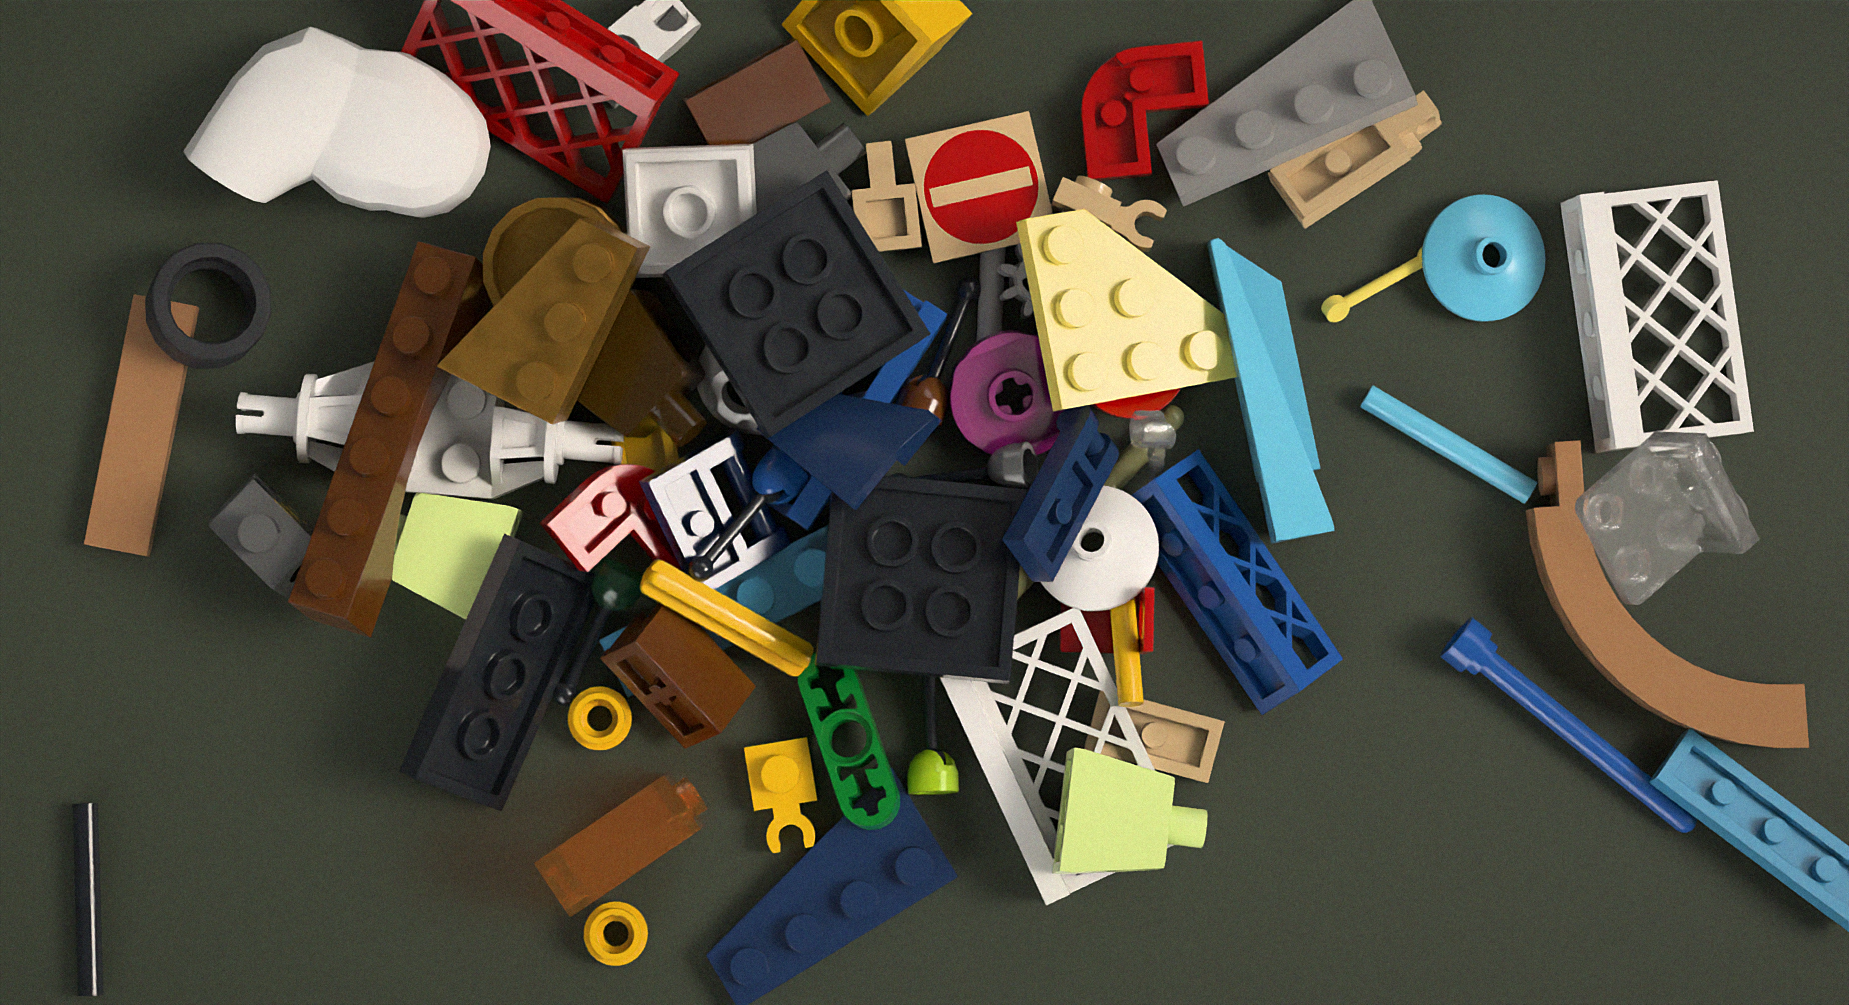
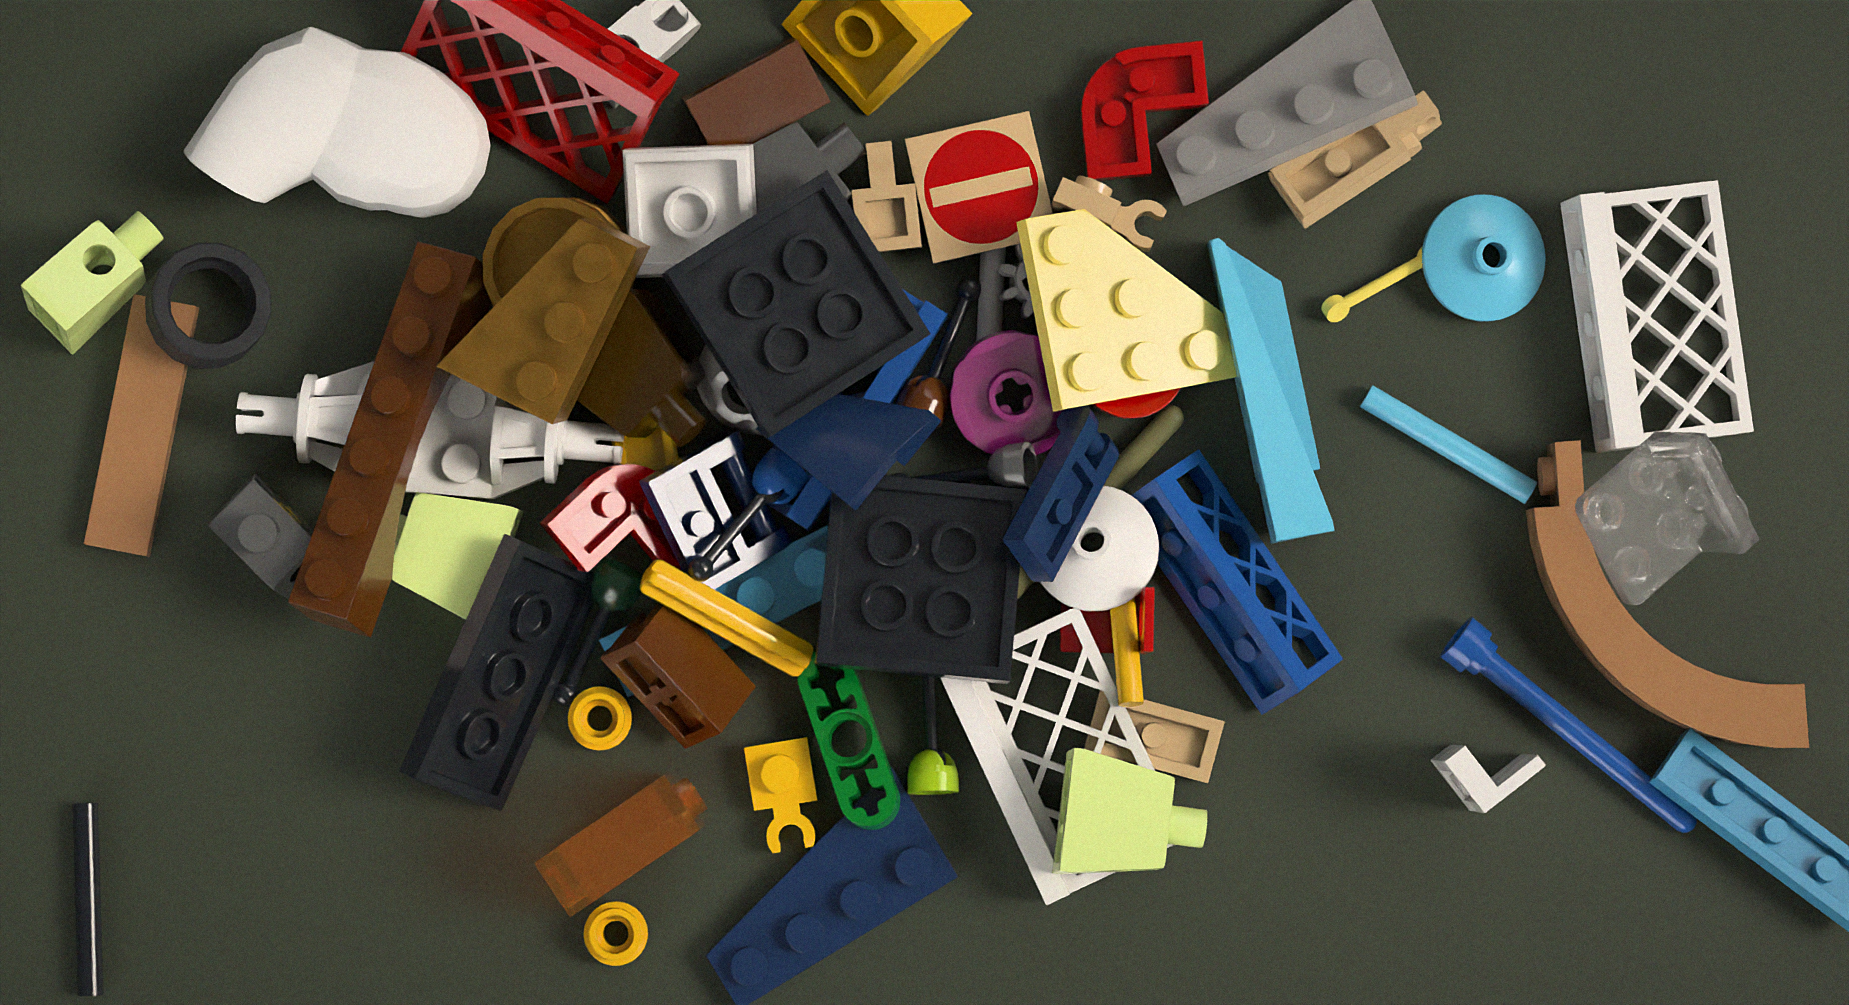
clear hand [1130,410,1176,482] -> none
none -> yellowish green torso [21,211,164,355]
none -> white panel [1431,744,1546,813]

